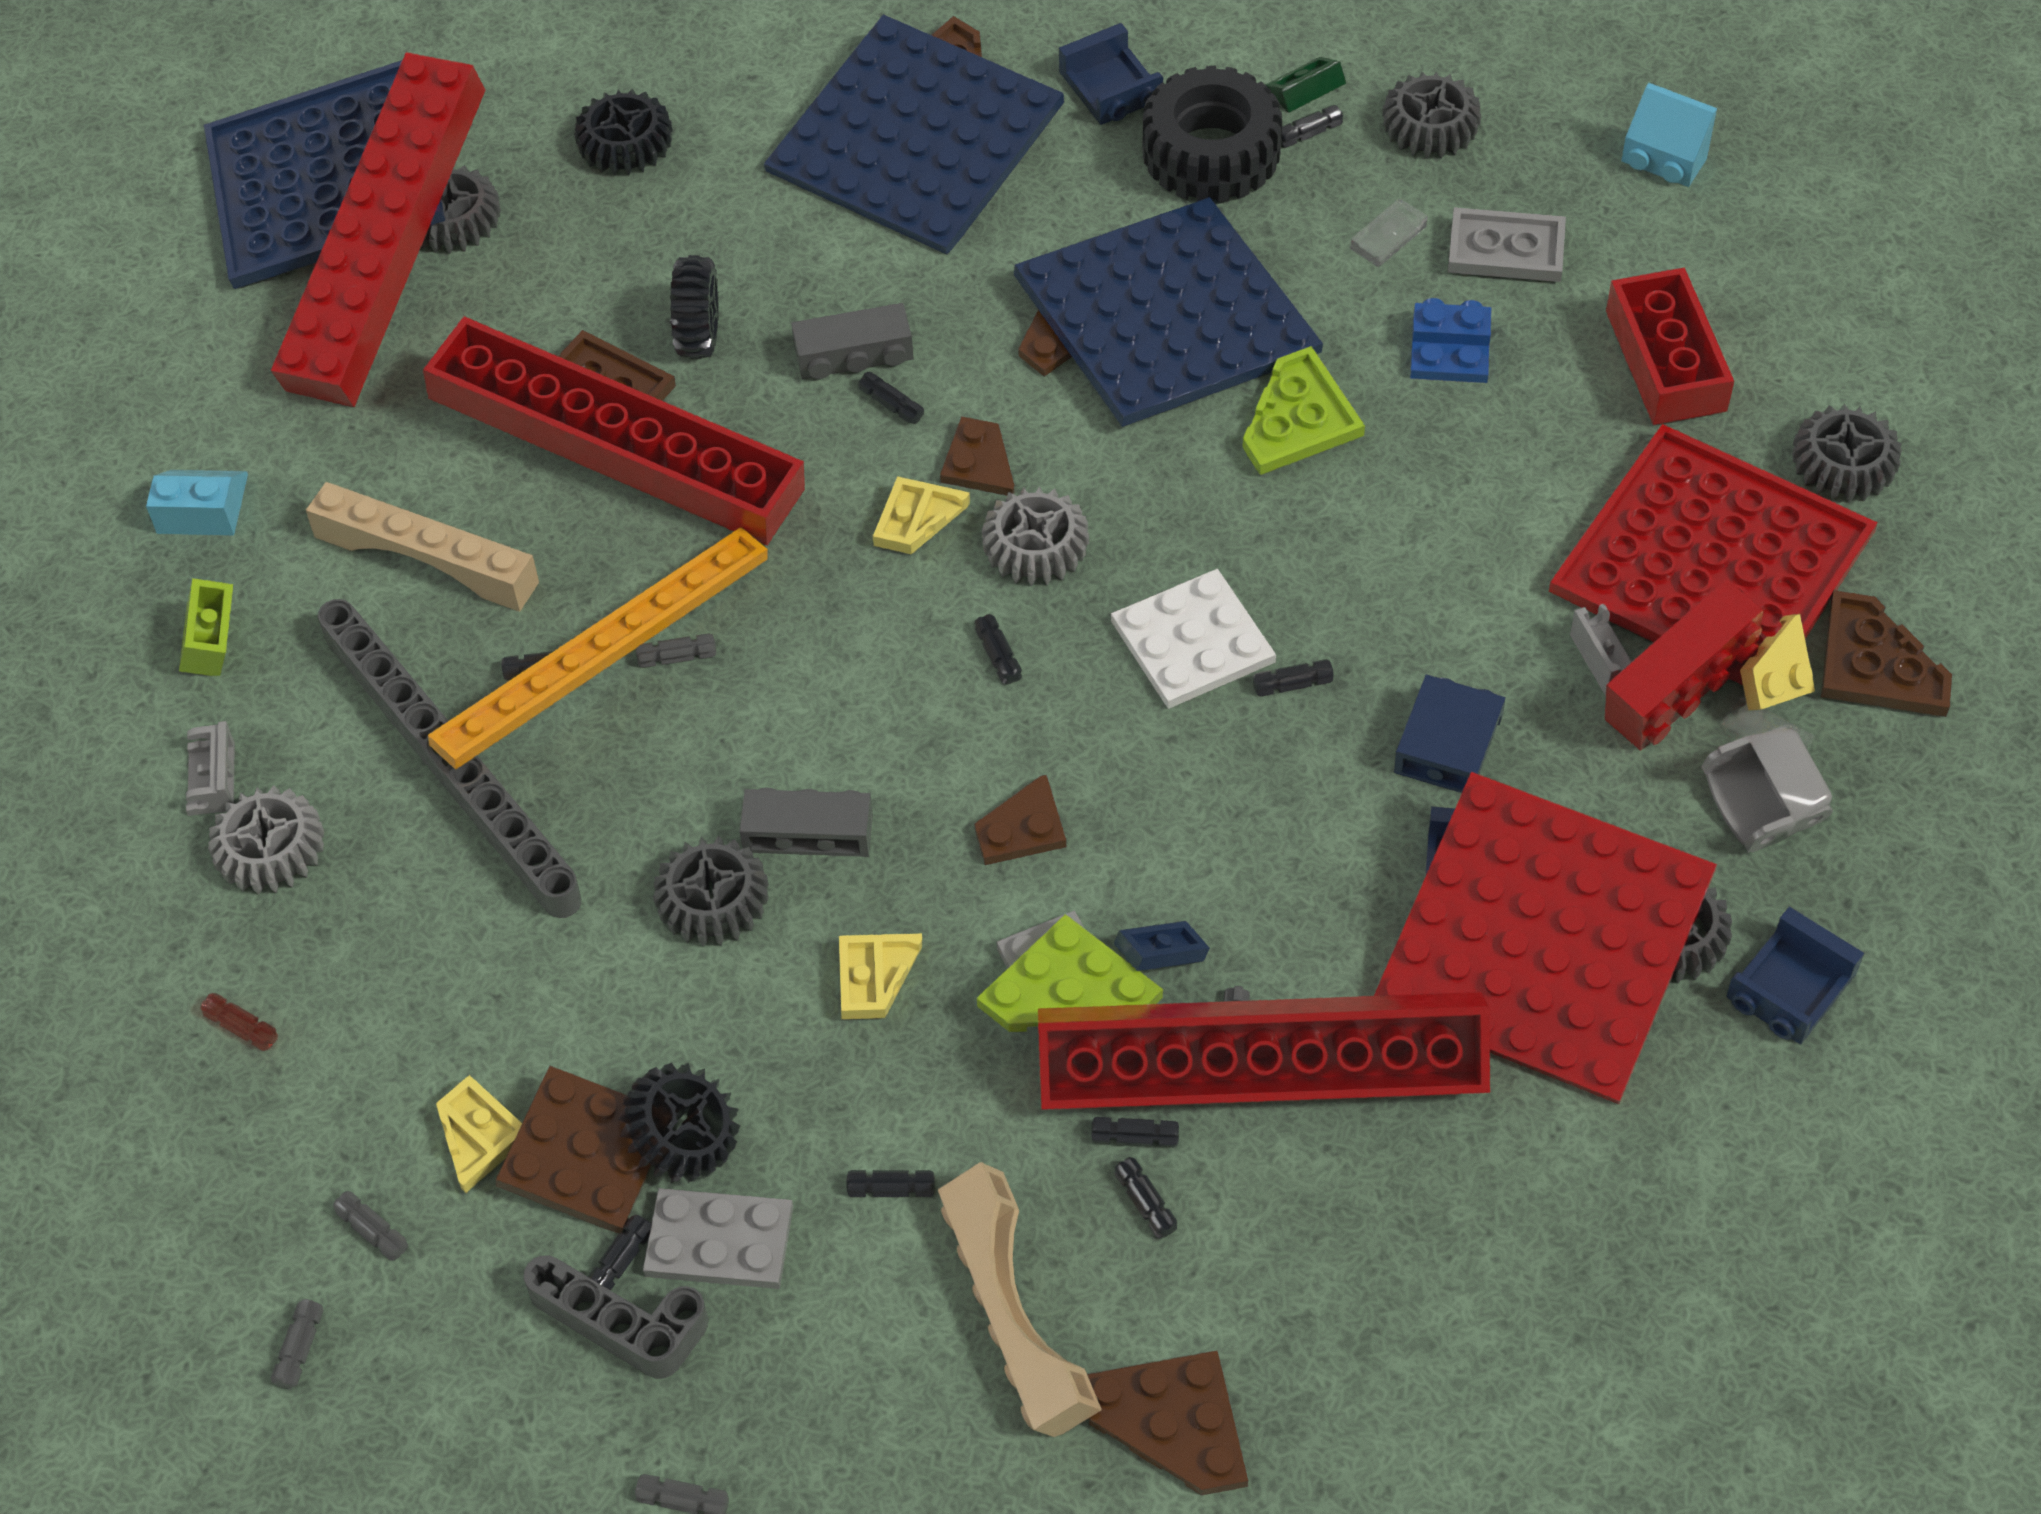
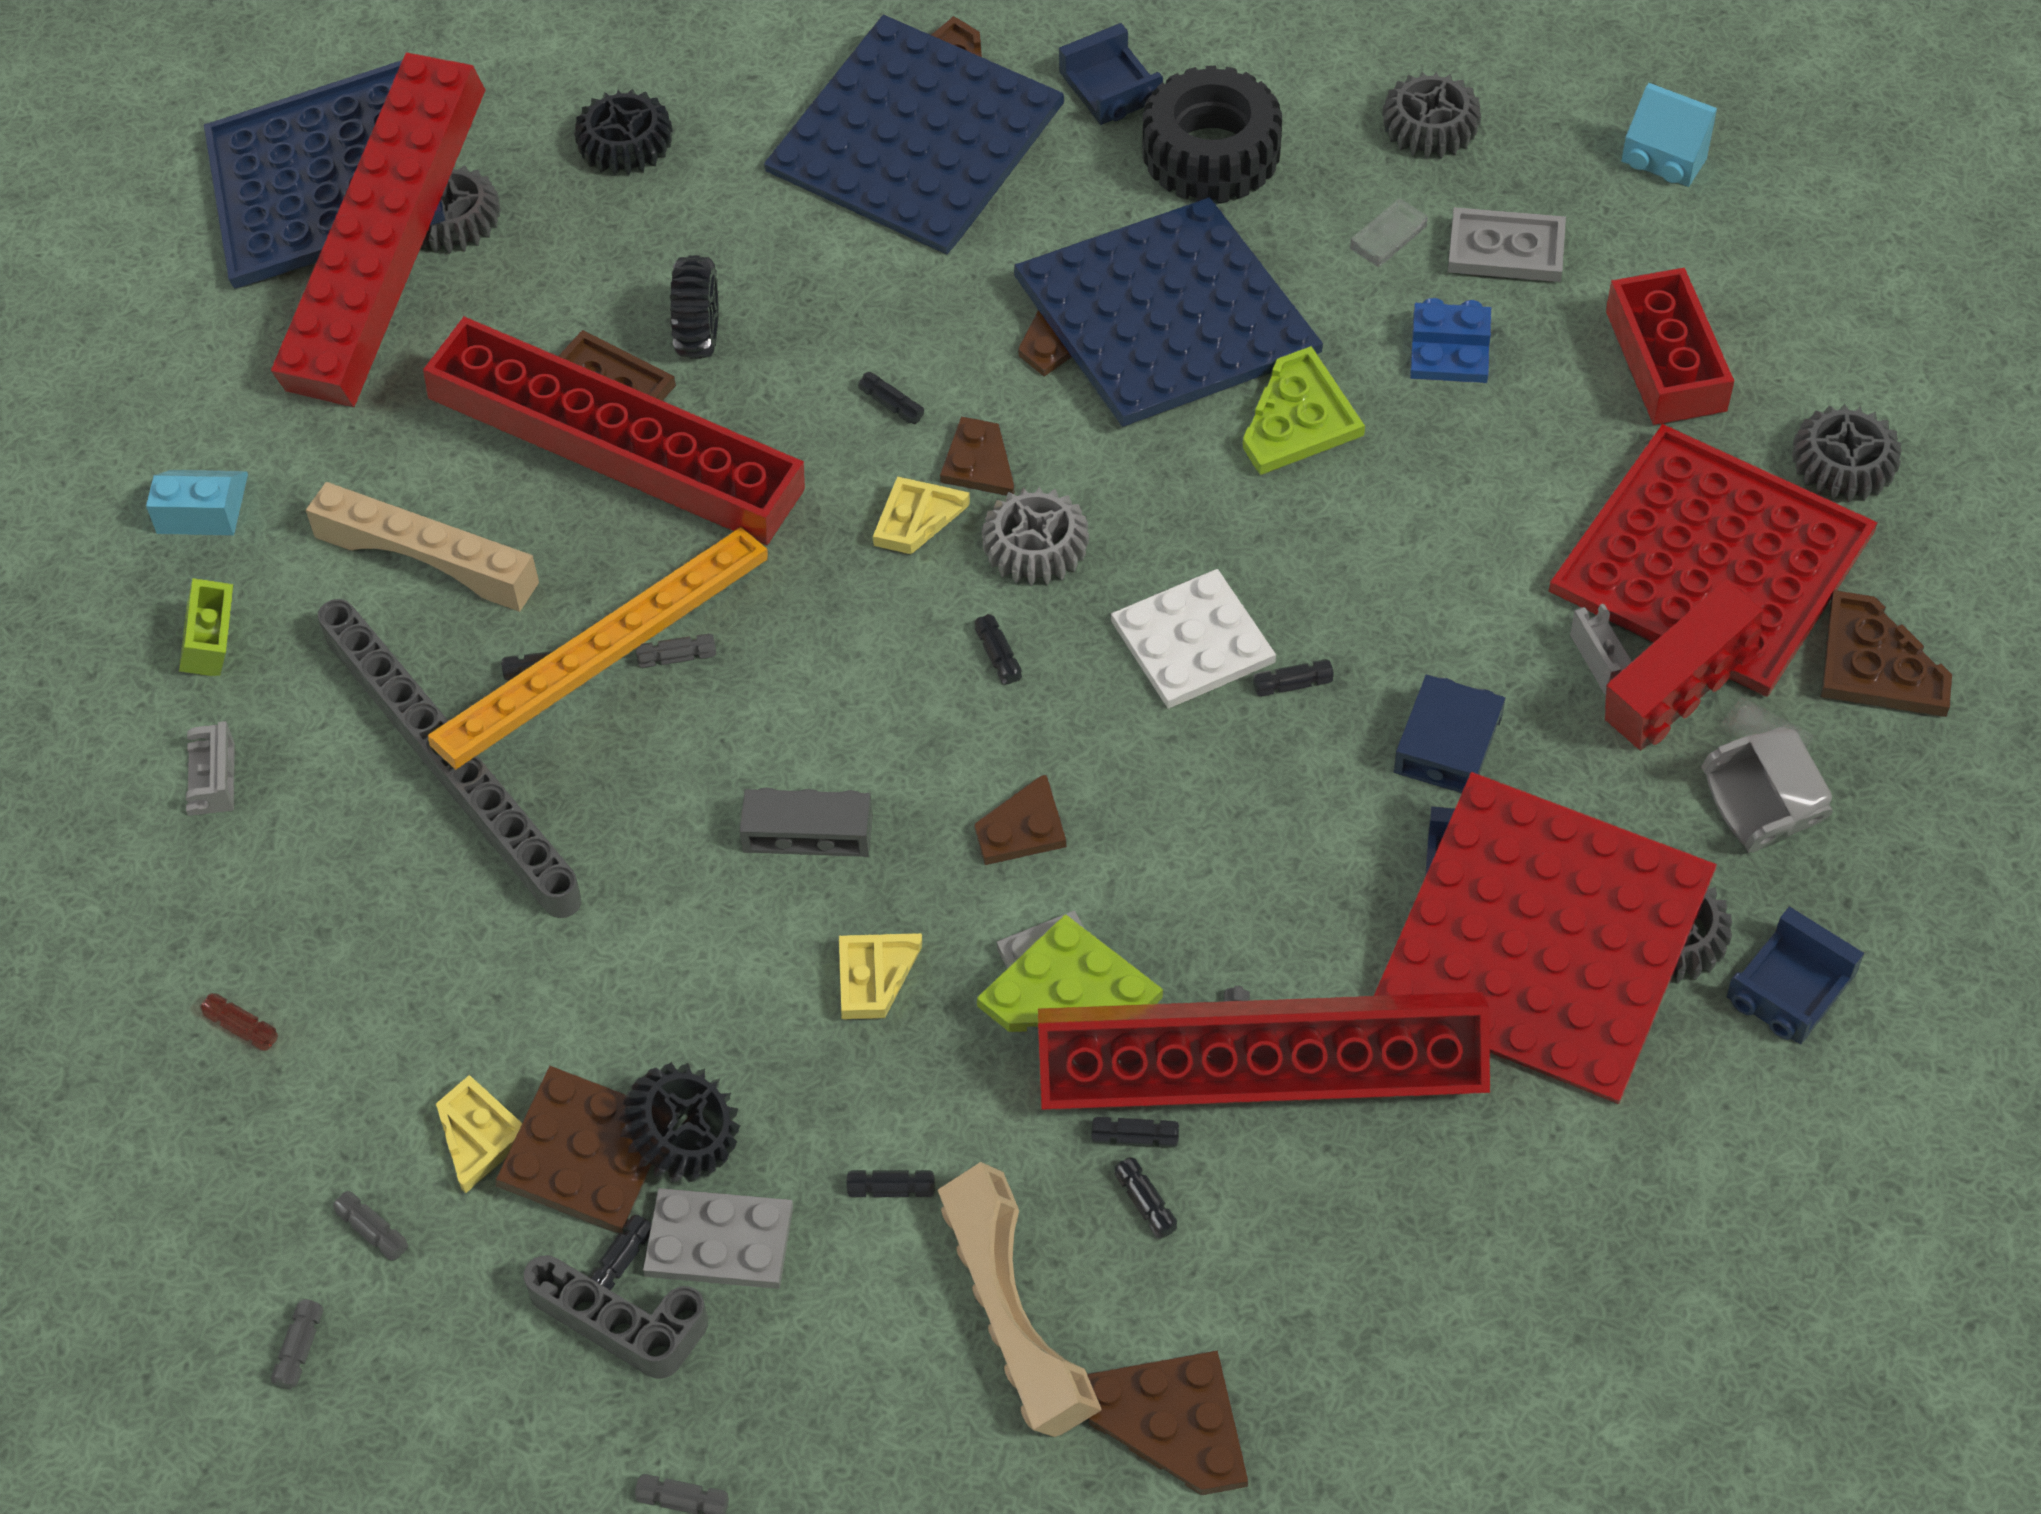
light grey gear [208,785,324,894] -> none
dark grey gear [653,835,769,947] -> none
dark grey brick [791,303,914,379] -> none
dark blue plate [1114,921,1210,971] -> none
dark green slope [1265,57,1346,113] -> none
black axle [1281,105,1343,148] -> none
light yellow wing [1740,614,1815,711] -> none

